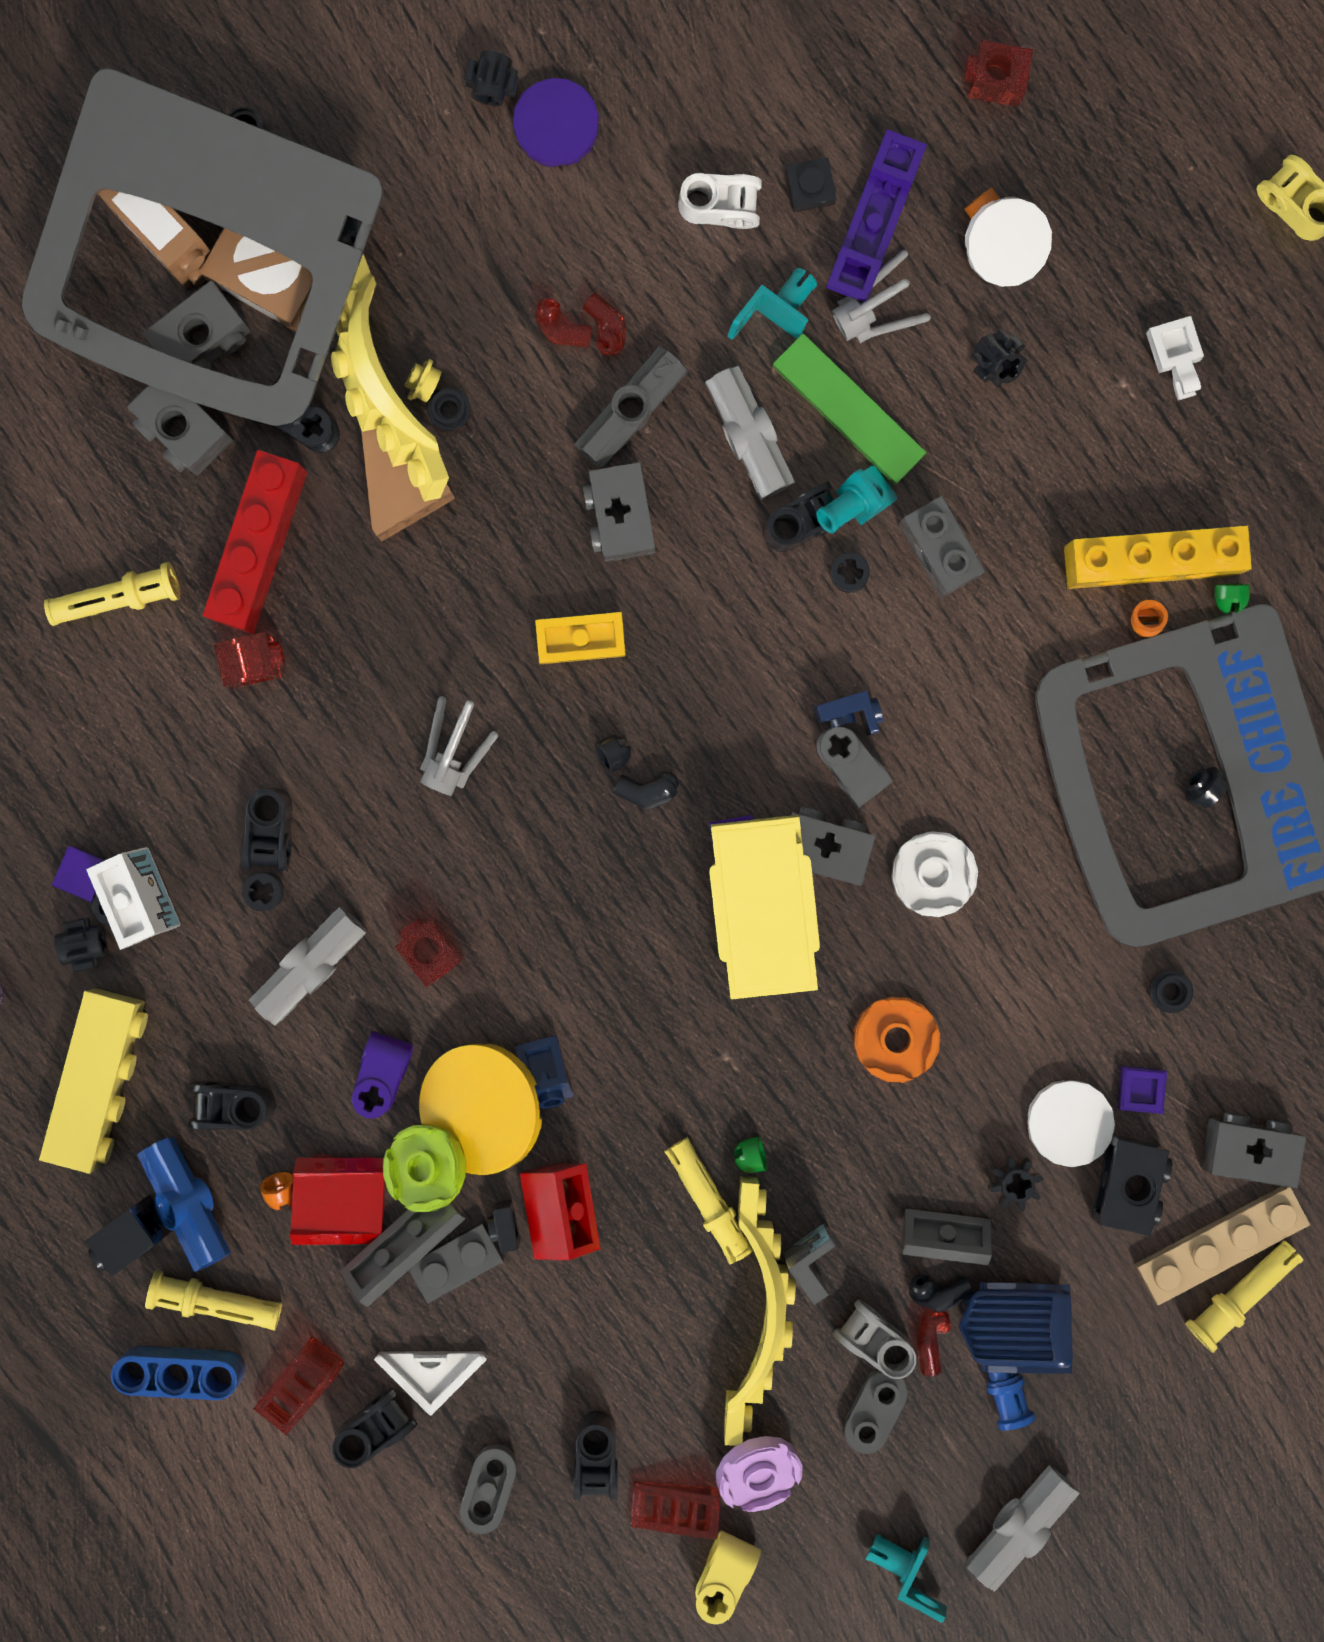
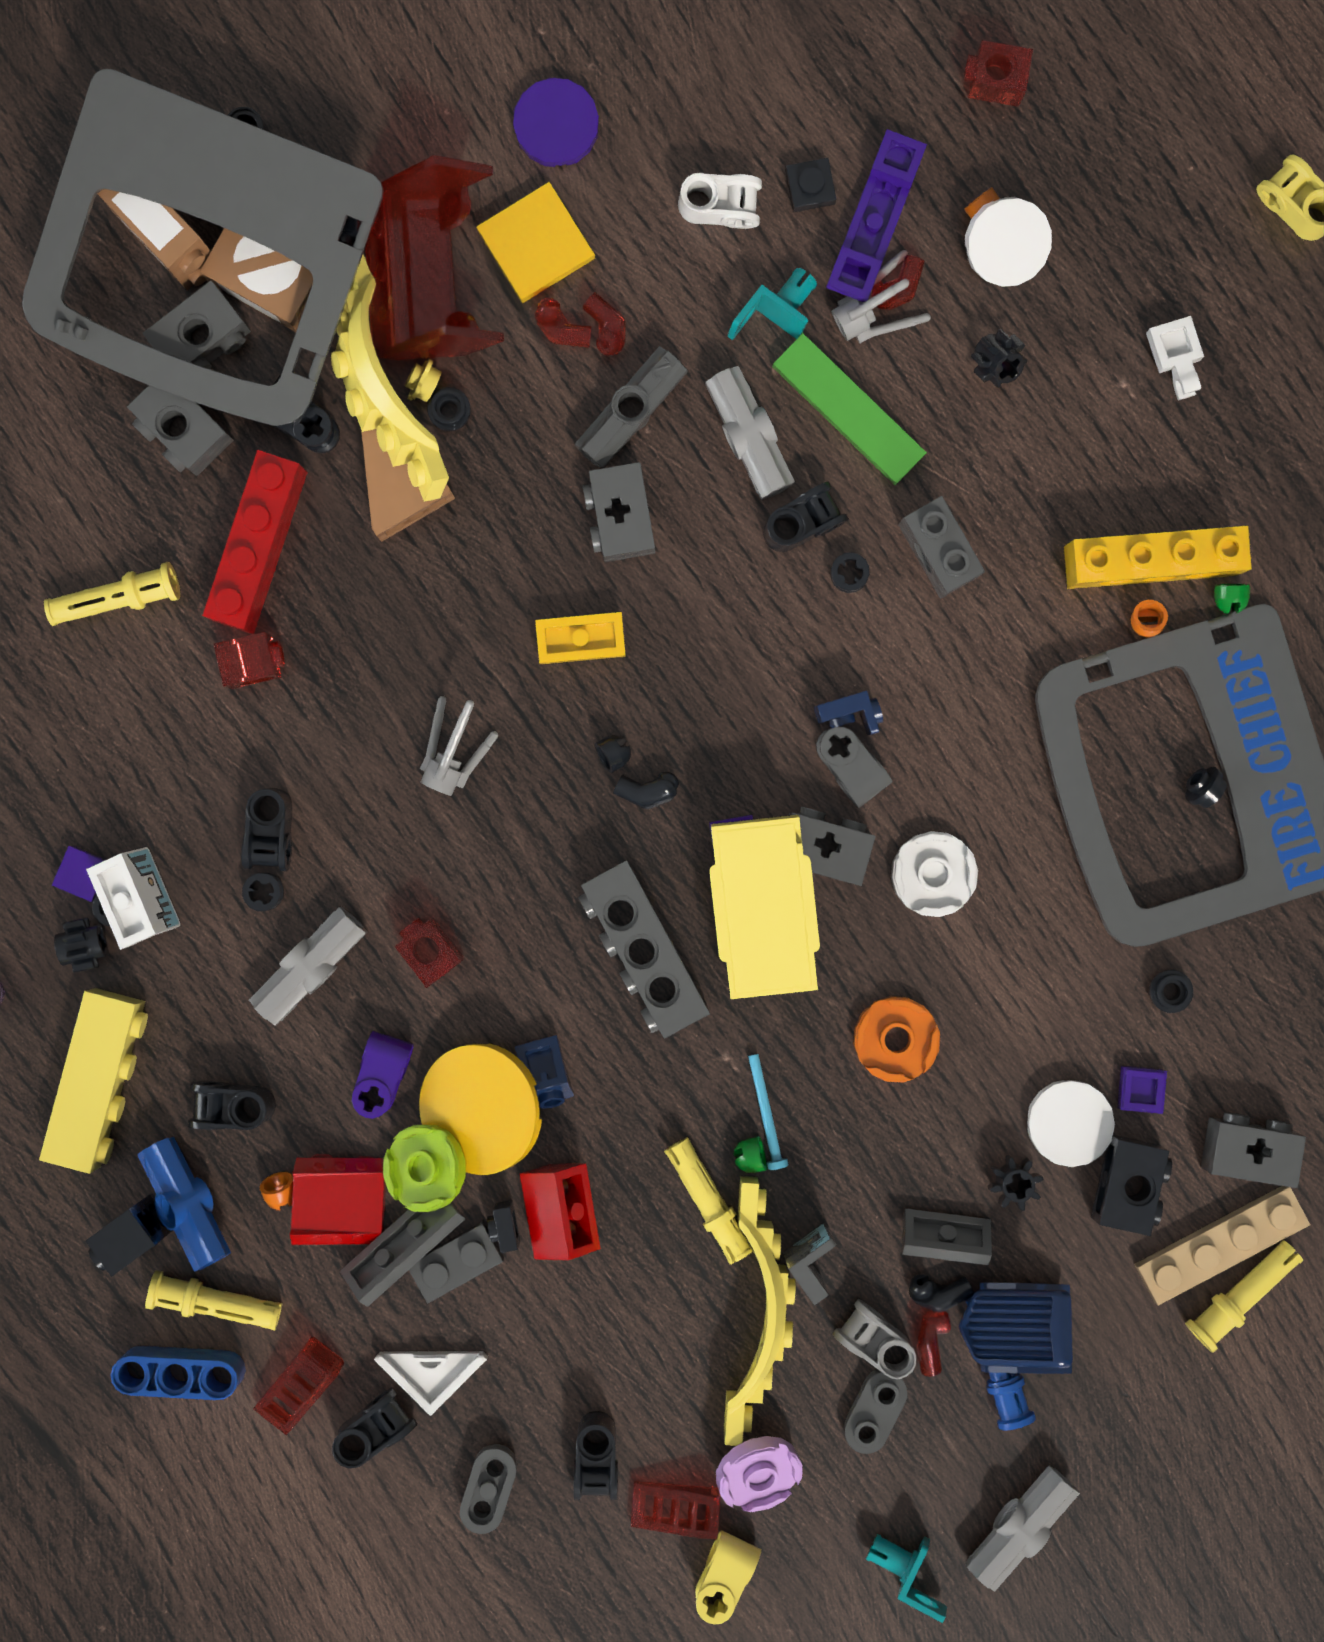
black gear [464,51,519,106] -> none
teal bracket [816,466,897,534] -> none
none -> clear red windscreen [365,155,504,360]
none -> yellow tile [476,182,595,304]
none -> dark grey brick [578,860,710,1039]
none -> medium azure piece [748,1054,789,1170]
none -> clear red arm [871,255,925,310]

